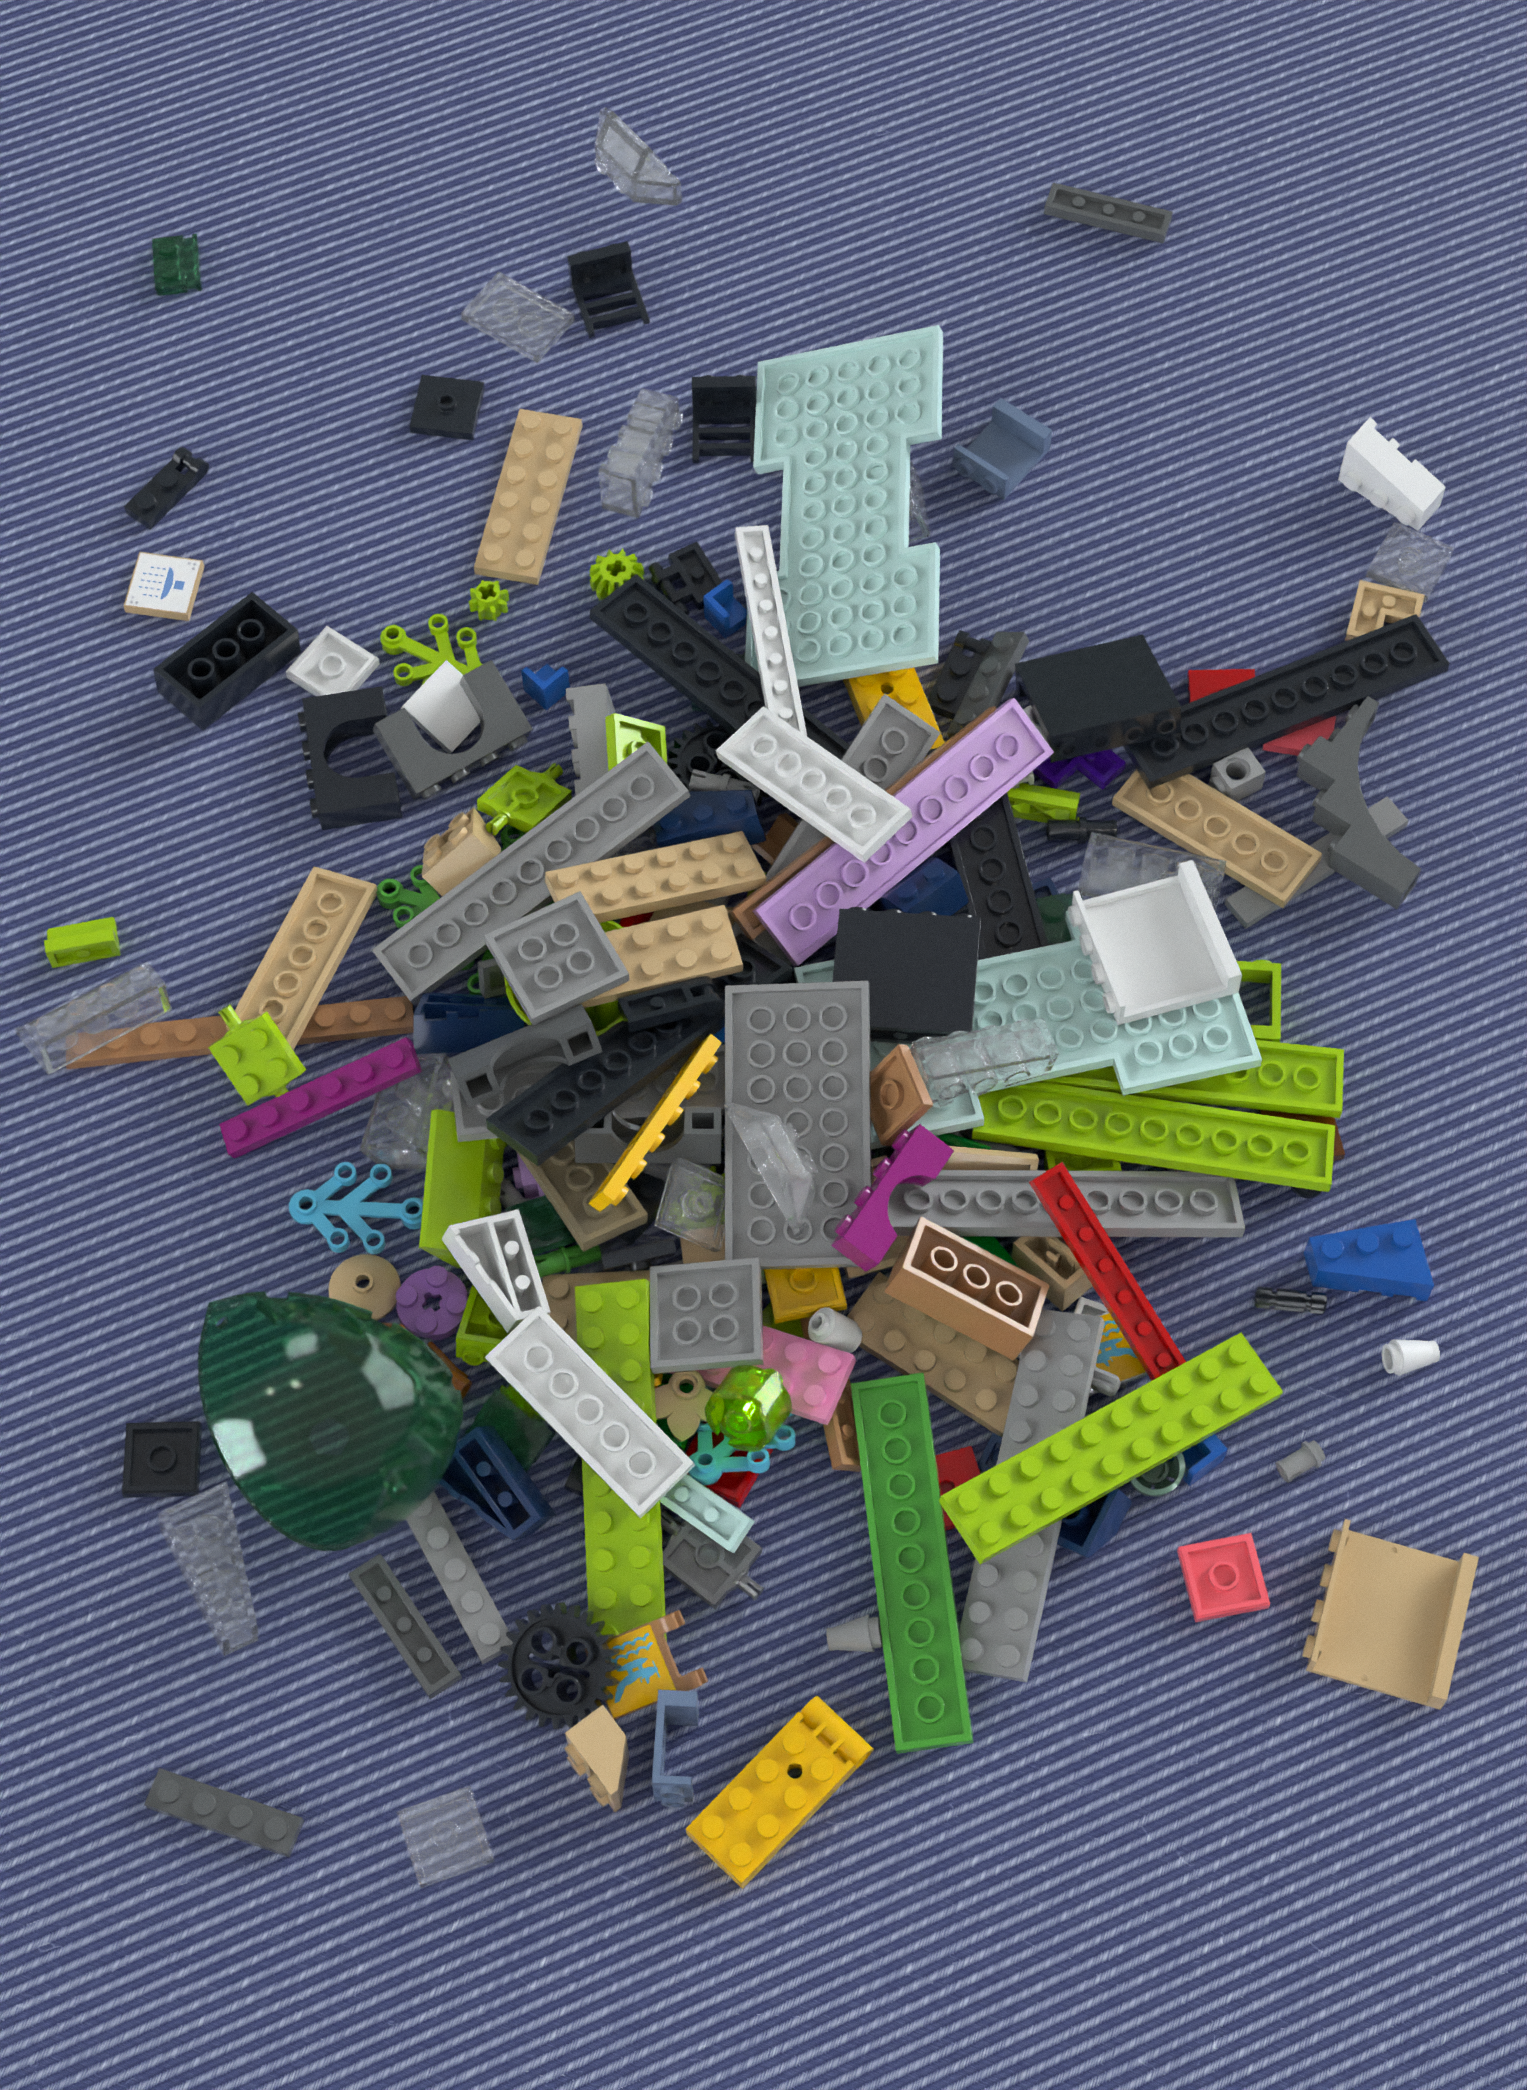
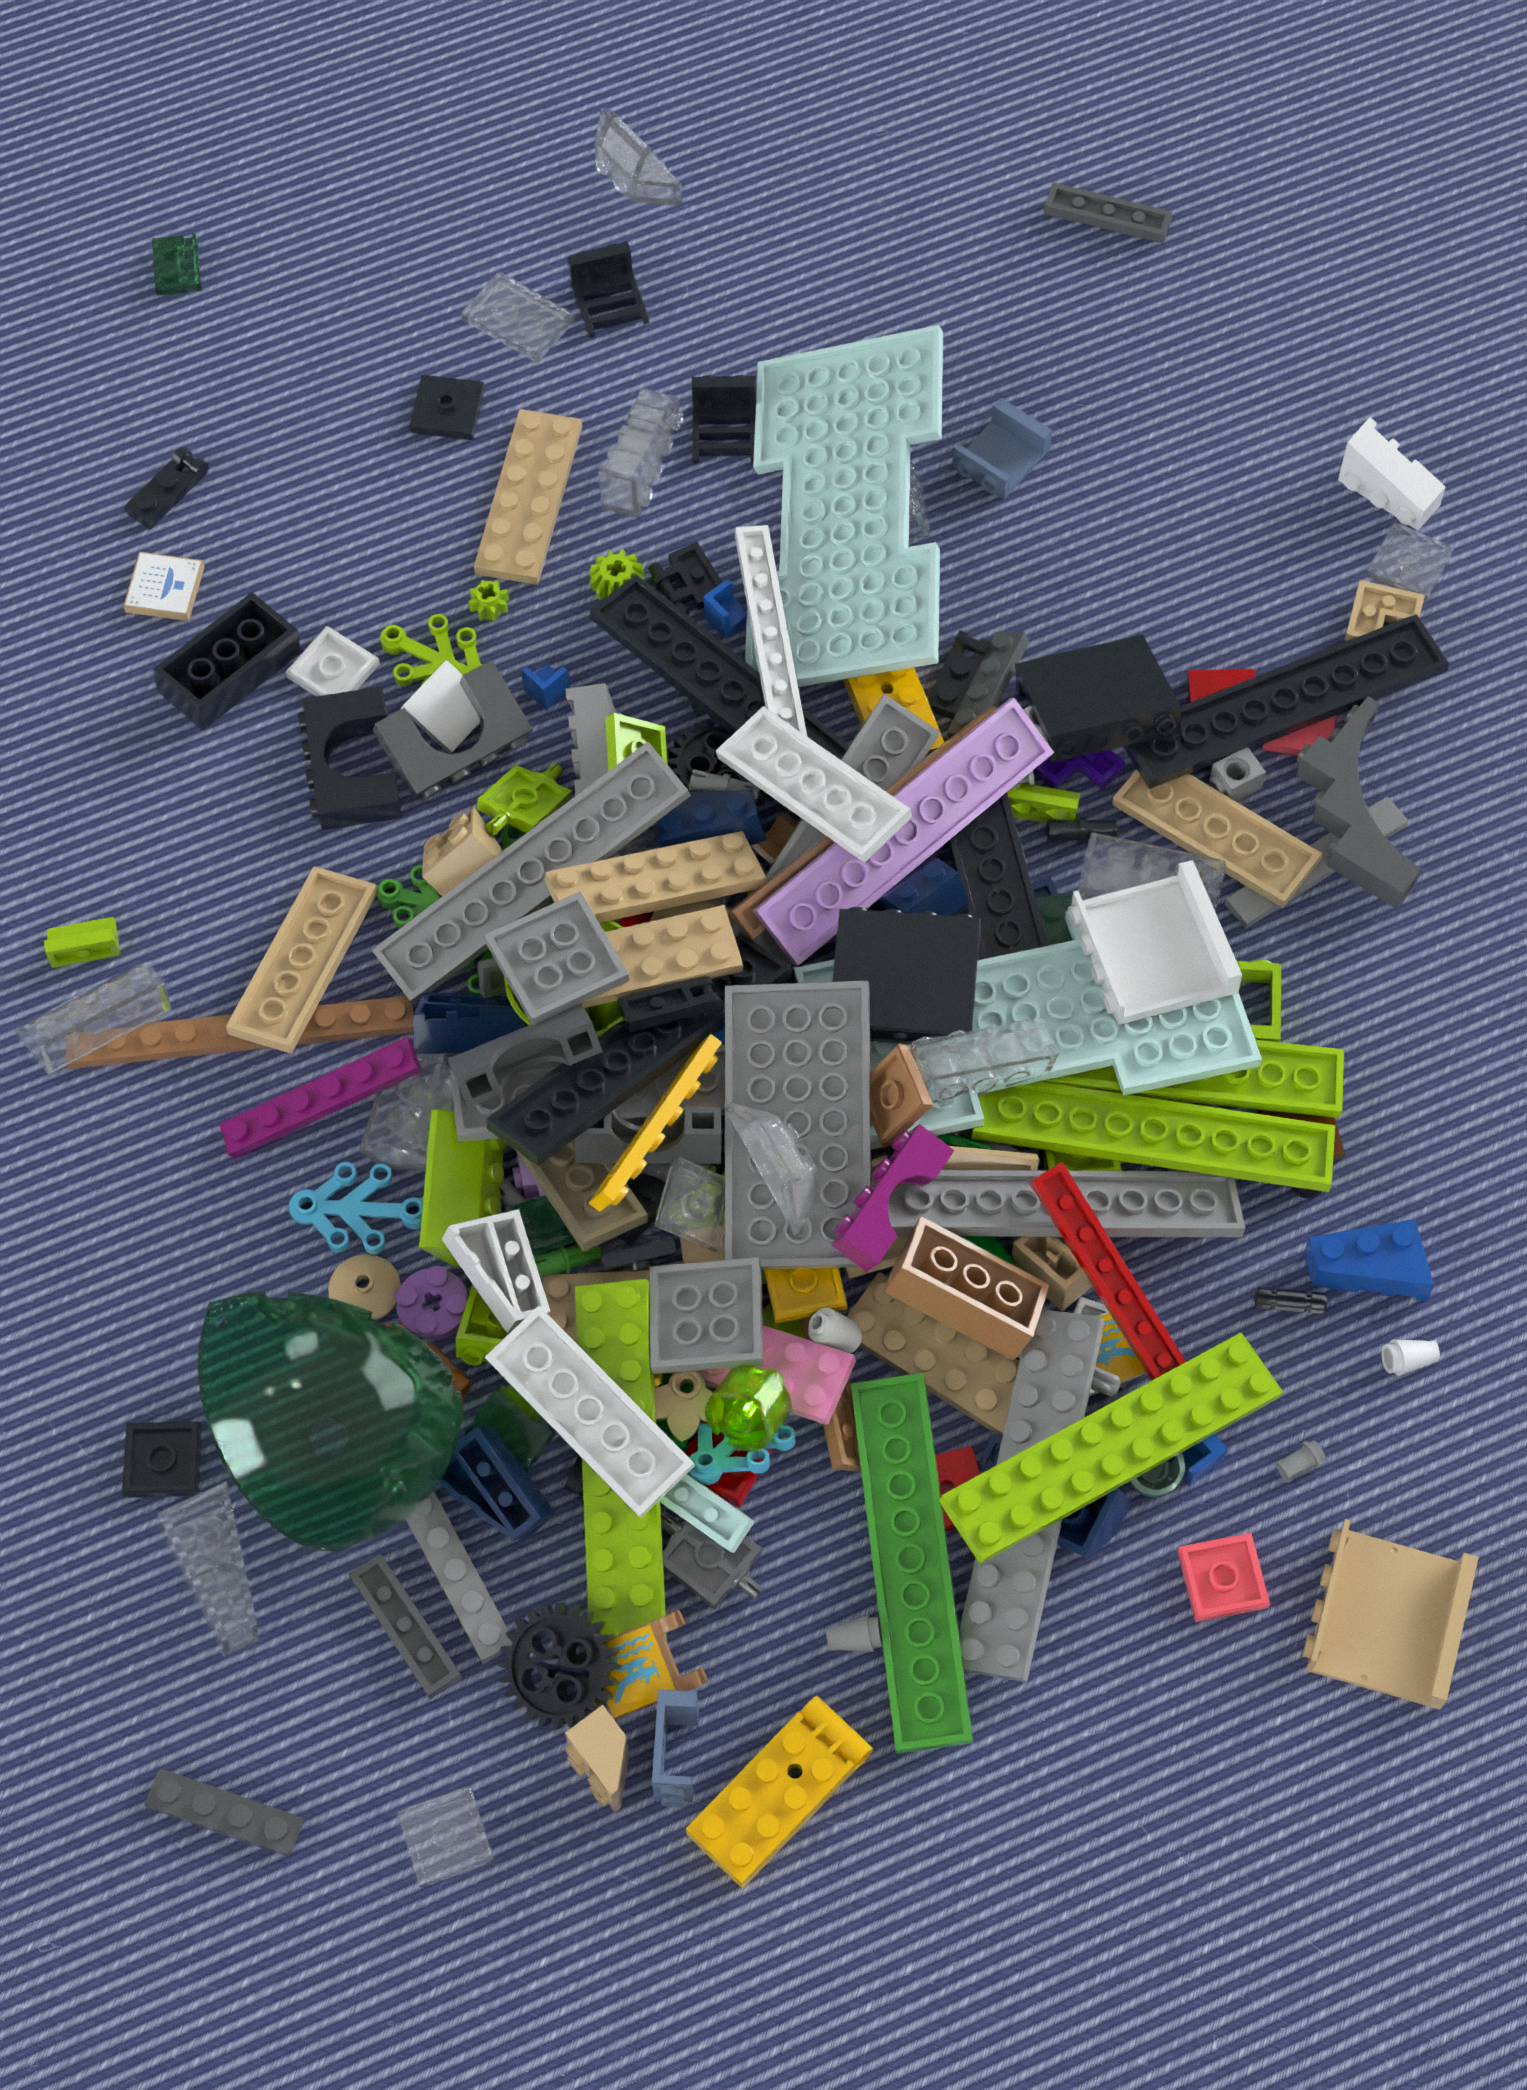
lime plate [208,1004,306,1106] -> none

